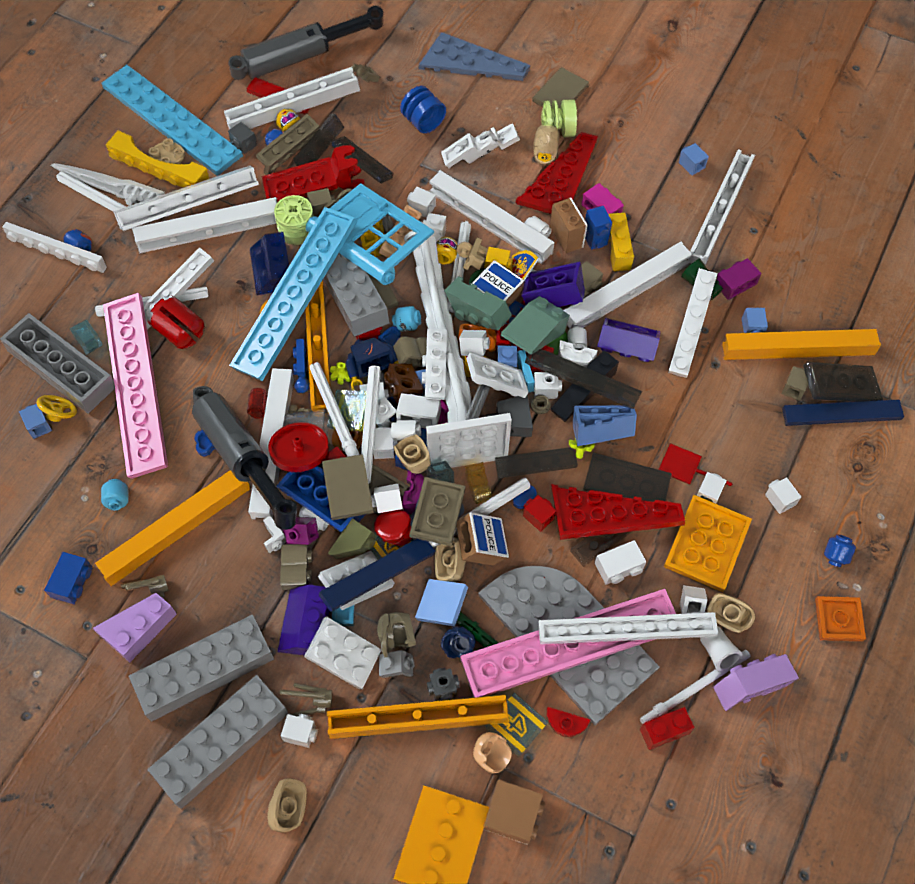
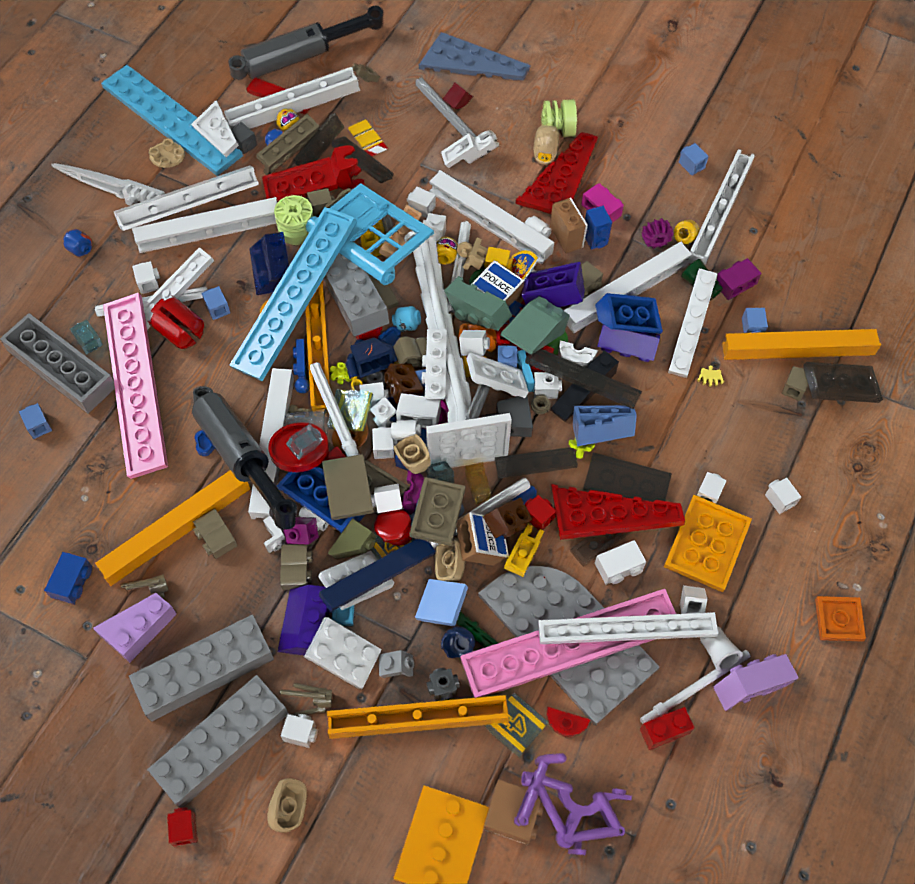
white plate [2,222,107,273] -> none
yellow piece [36,395,77,422] -> none
white axle [56,171,126,211] -> none
medium azure head [101,479,129,511] -> none
yellow arch [106,130,210,188] -> none
clear red brick [247,388,268,419] -> none
white axle [361,366,381,484] -> none
dark tan helmet [377,612,416,658] -> none
blue wheel [400,85,446,134] -> none
light nougat hair [473,732,512,774] -> none
white bracket [491,123,520,150] -> none
dark tan tile [533,67,589,108] -> none
white brick [568,326,587,350] -> none
yellow arch [608,213,634,271] -> none
red piece [658,443,733,486] -> none
tan piece [707,593,755,633] -> none
dark blue tile [782,400,904,426] -> none
blue head [824,534,856,567] -> none
none -> white brick [132,261,160,294]
none -> red brick [167,807,197,847]
none -> white wing [191,101,239,157]
none -> dark tan brick [192,509,237,559]
none -> medium blue brick [201,286,230,320]
none -> clear light blue brick [286,424,323,460]
none -> yellow sticker [348,120,388,157]
none -> light grey axle [415,77,477,138]
none -> dark red brick [443,82,473,109]
none -> reddish brown brick [483,497,533,539]
none -> yellow hinge [504,524,545,577]
none -> medium lavender piece [514,753,631,855]
none -> blue slope [595,293,663,334]
none -> magenta gear [642,218,674,249]
none -> yellow head [674,220,700,244]
none -> light yellow piece [697,366,724,387]

